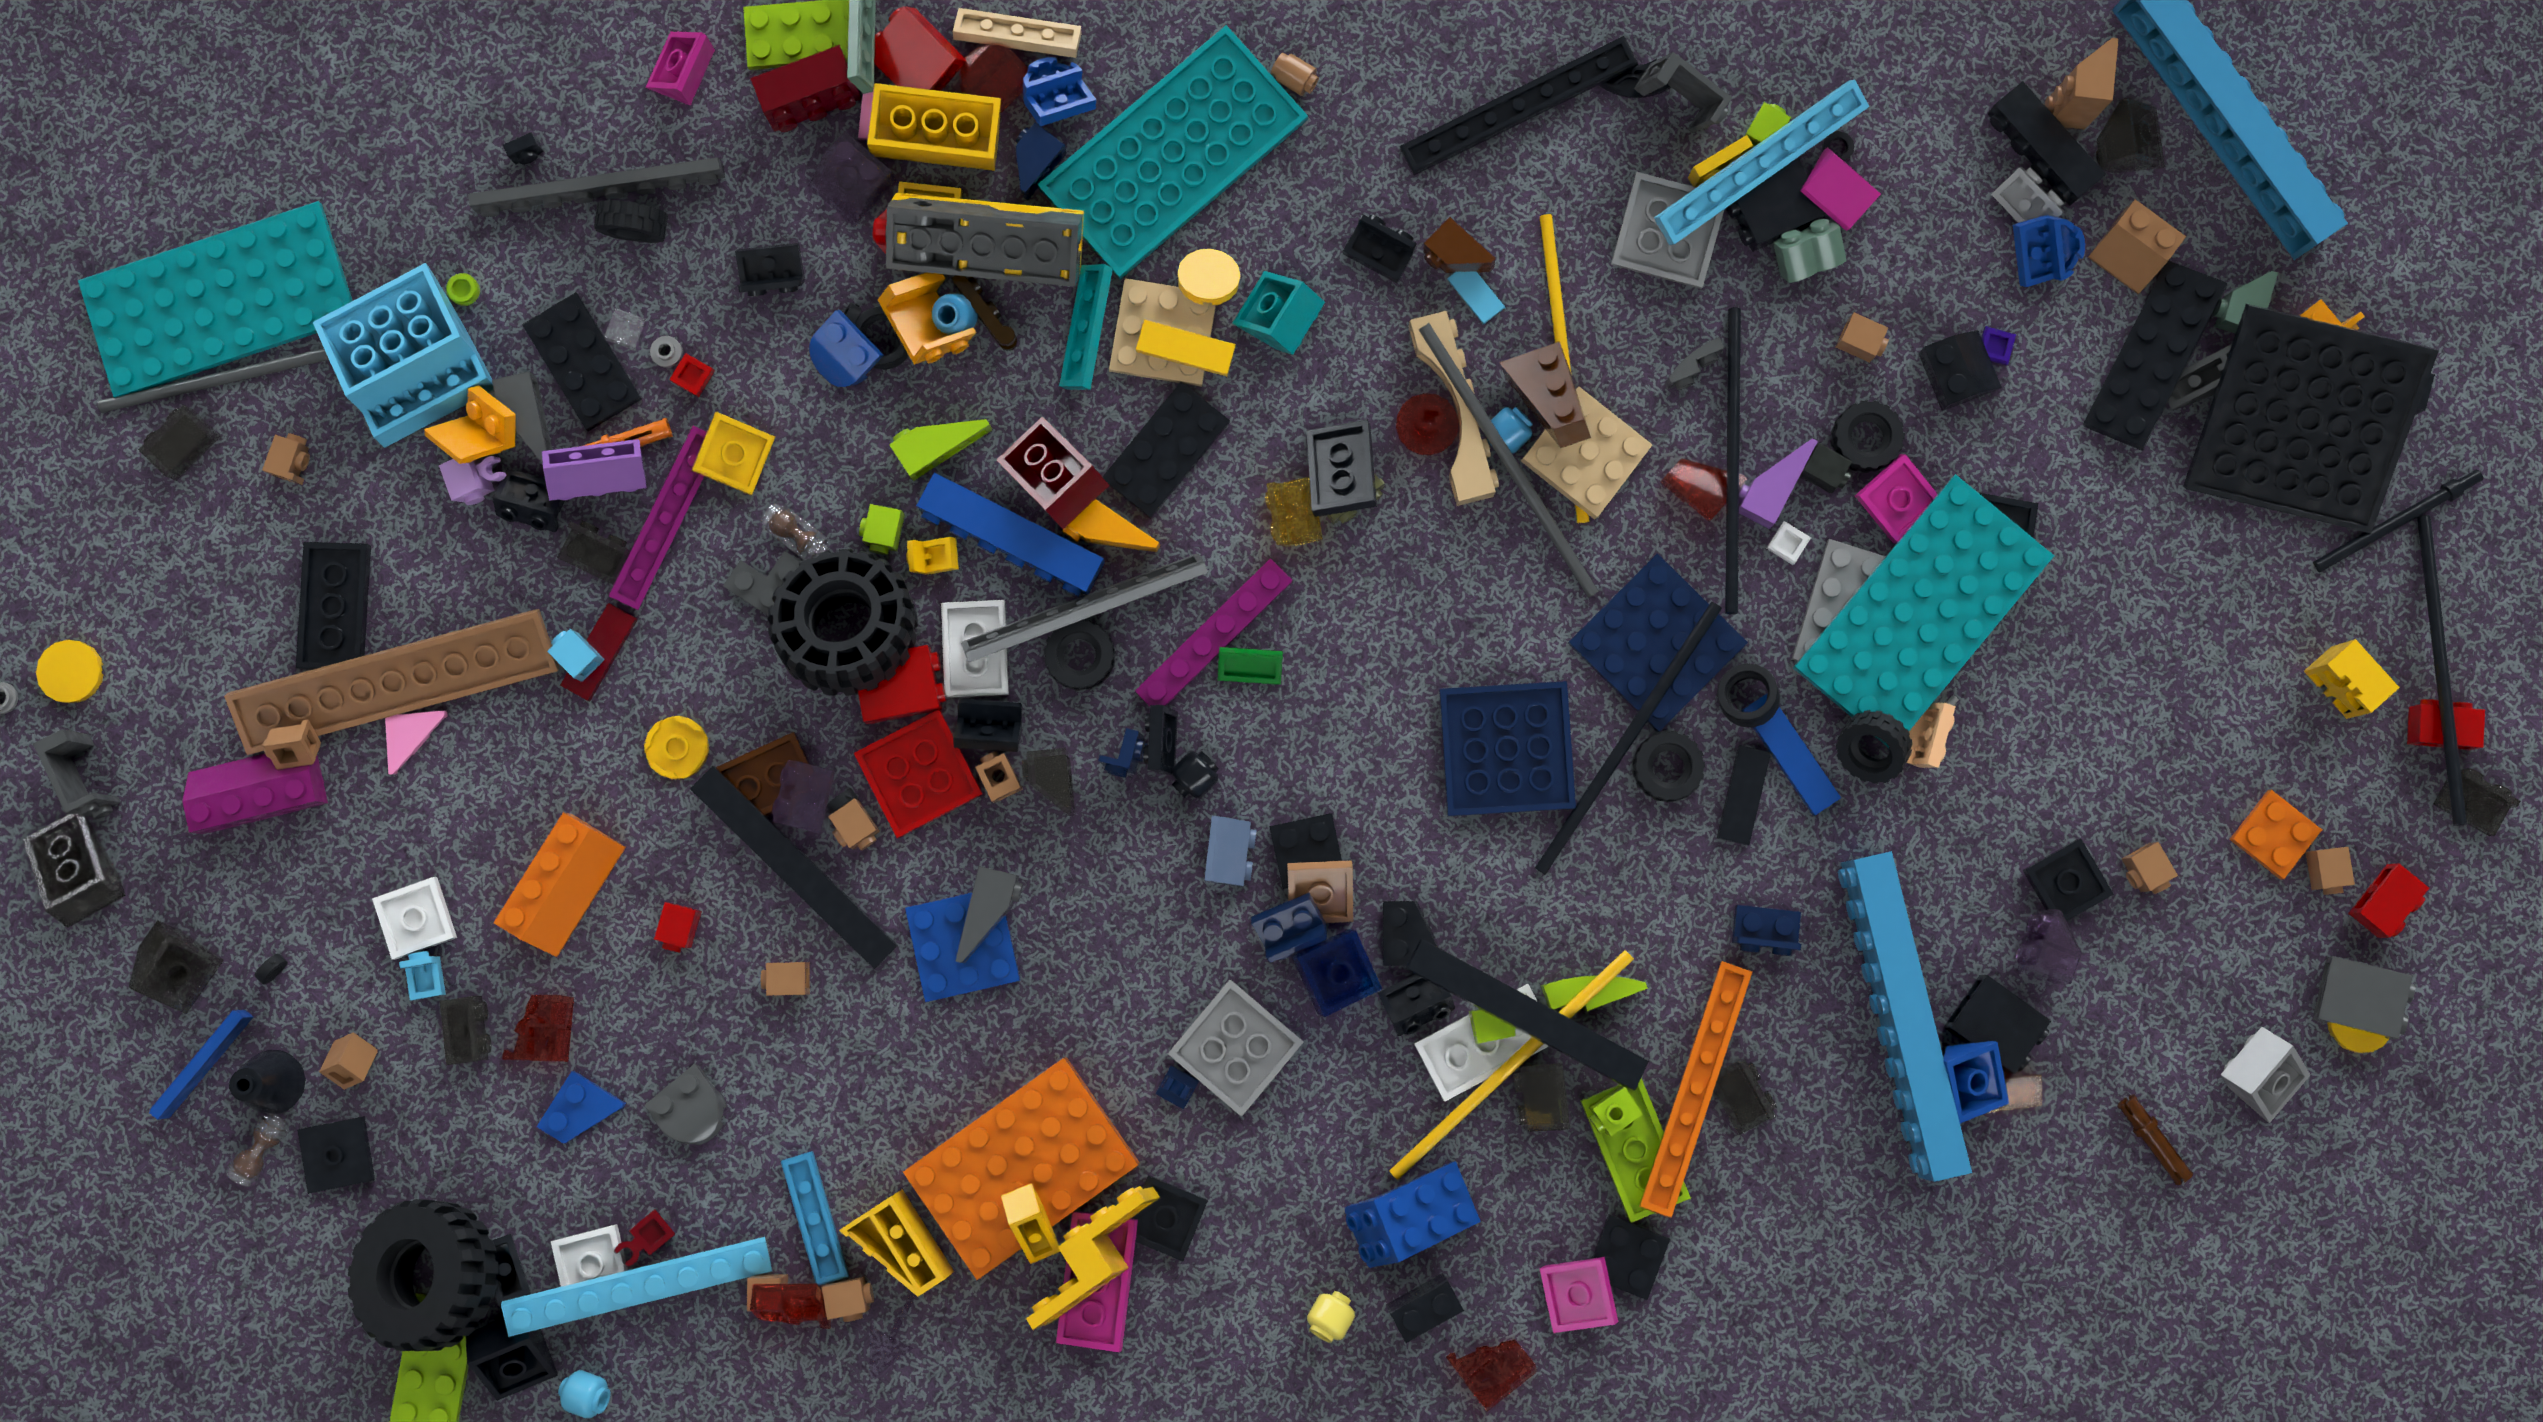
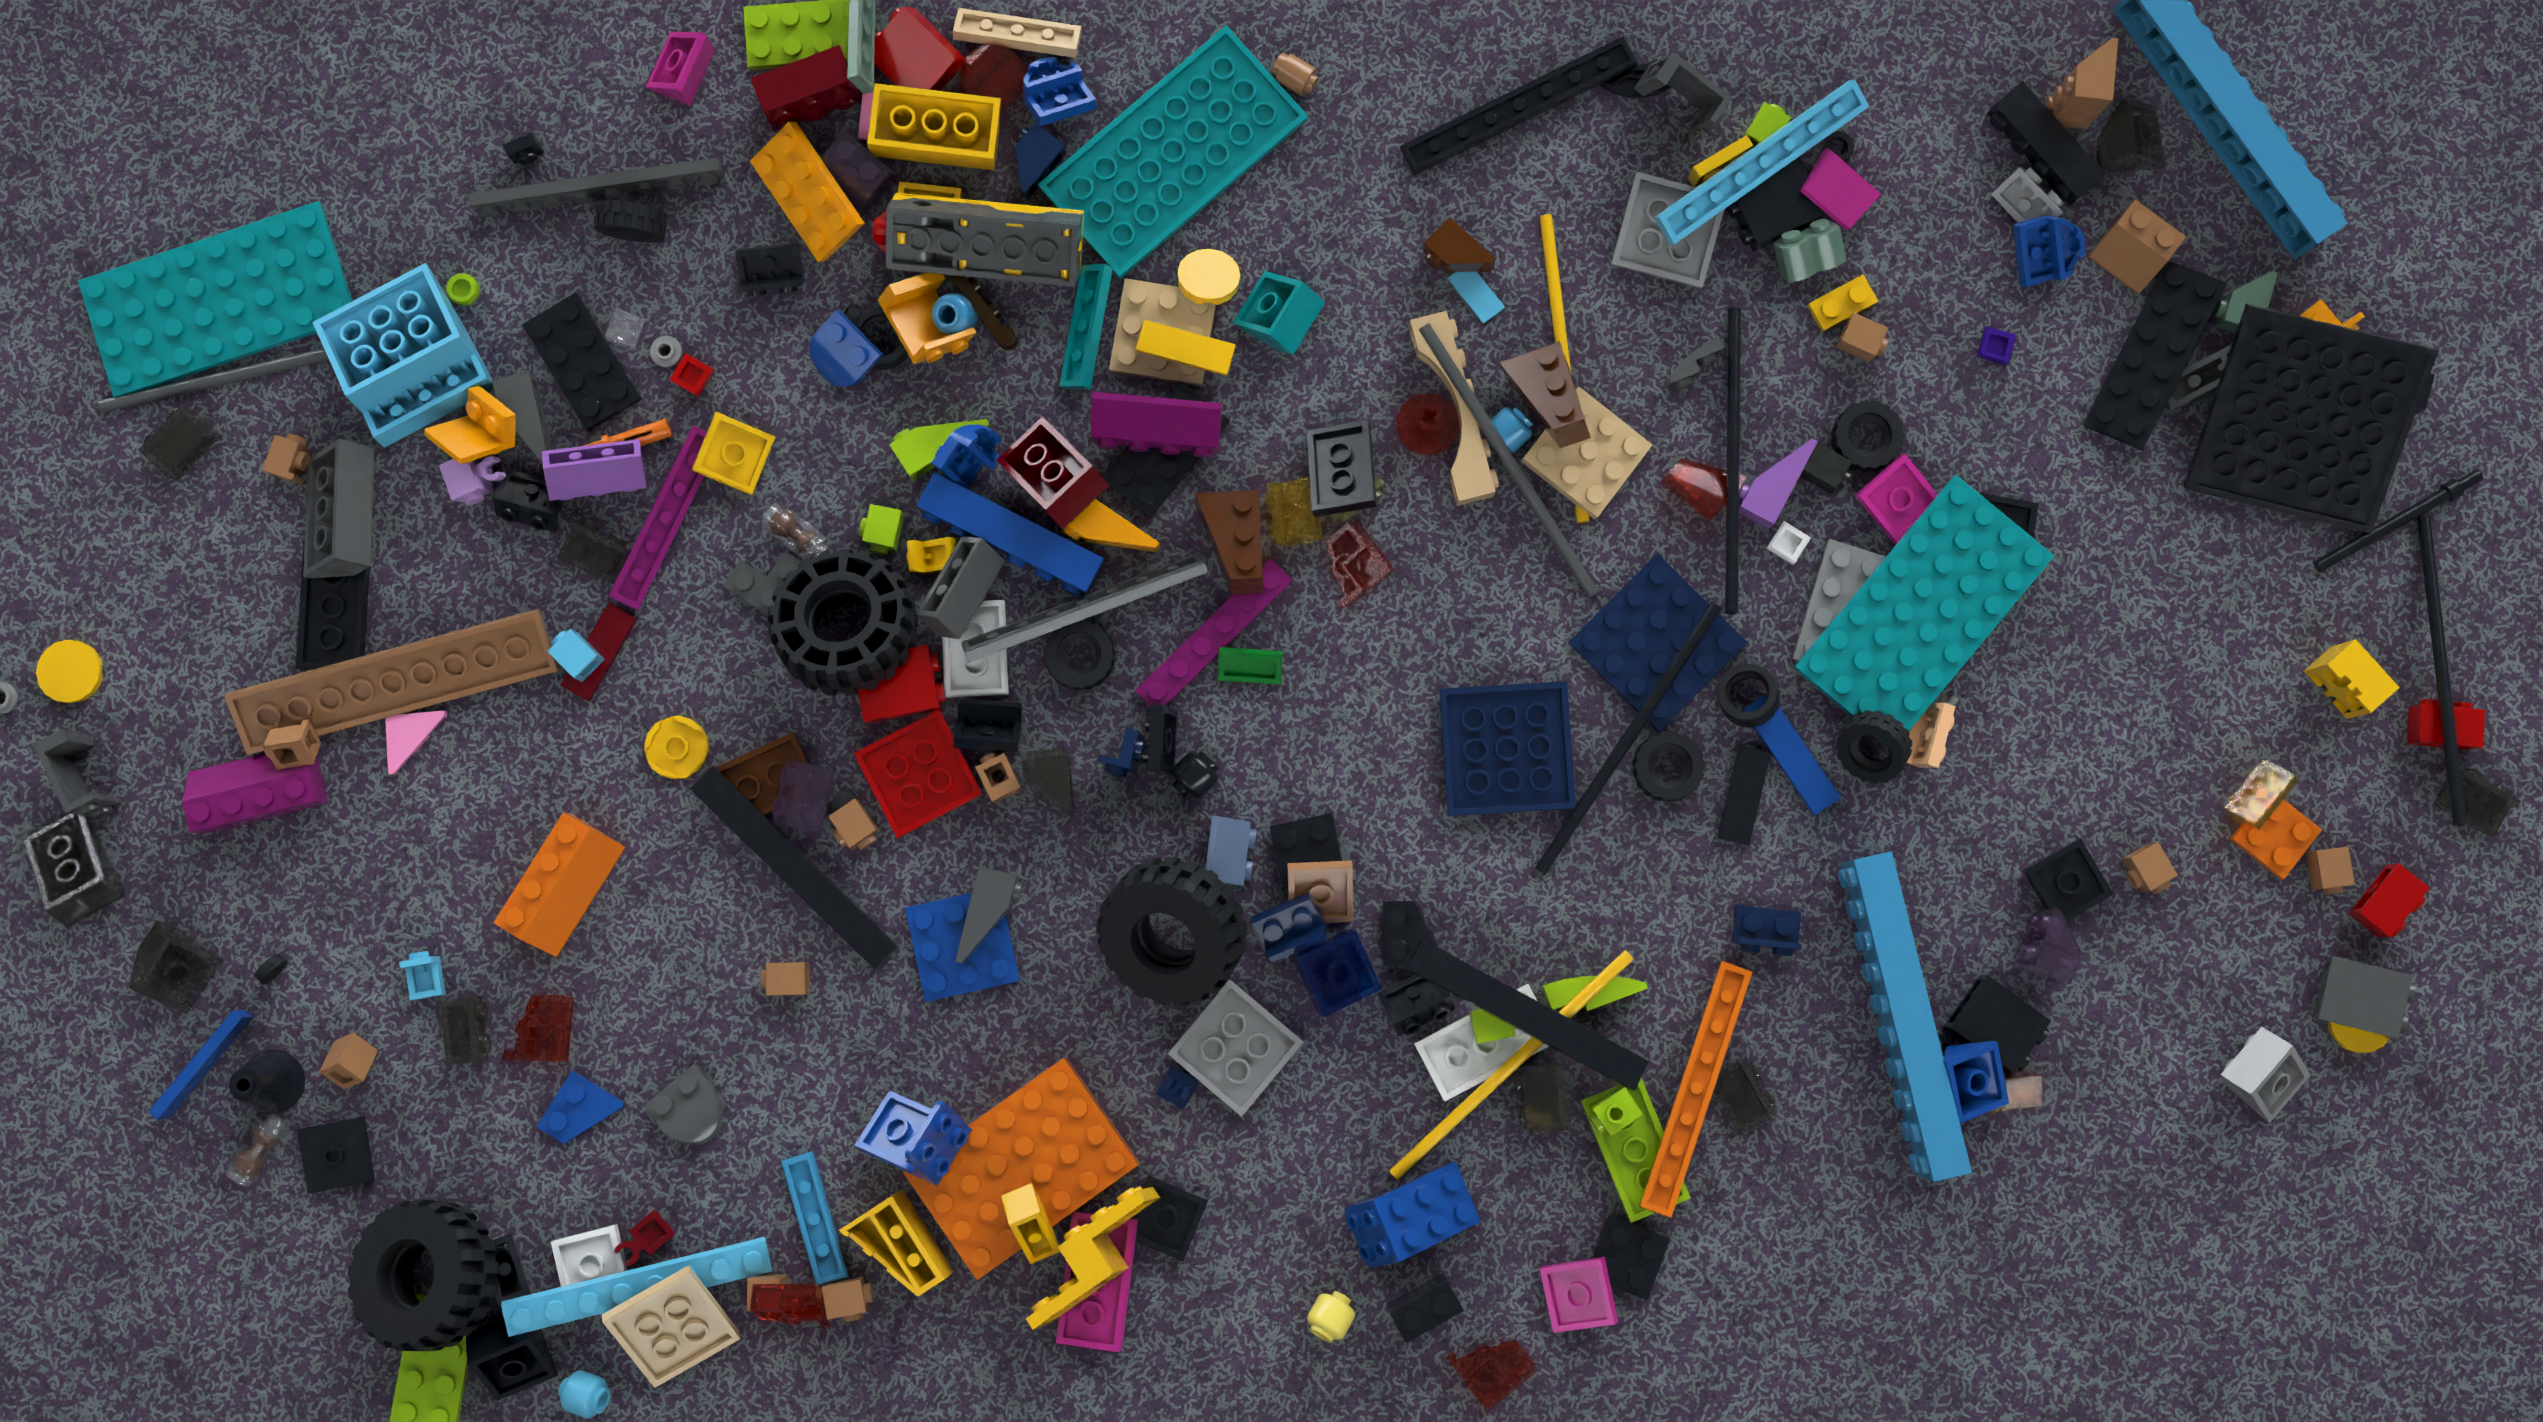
white plate [372,877,457,960] -> none
red brick [654,902,702,953] -> none
black bracket [1343,214,1417,283] -> none
black slope [1919,330,2002,411] -> none
reddish brown pin [2117,1094,2194,1185] -> none
none -> dark grey slope [303,439,377,578]
none -> tan plate [602,1265,741,1388]
none -> light orange plate [750,122,865,262]
none -> blue bracket [855,1090,972,1186]
none -> dark grey brick [916,536,1005,639]
none -> blue slope [931,424,1002,489]
none -> magenta slope [1091,392,1222,458]
none -> black tyre [1096,857,1248,1006]
none -> reddish brown wedge [1195,490,1263,595]
none -> clear red slope [1326,521,1395,609]
none -> yellow plate [1807,274,1878,333]
none -> clear yellow bracket [2224,759,2299,830]

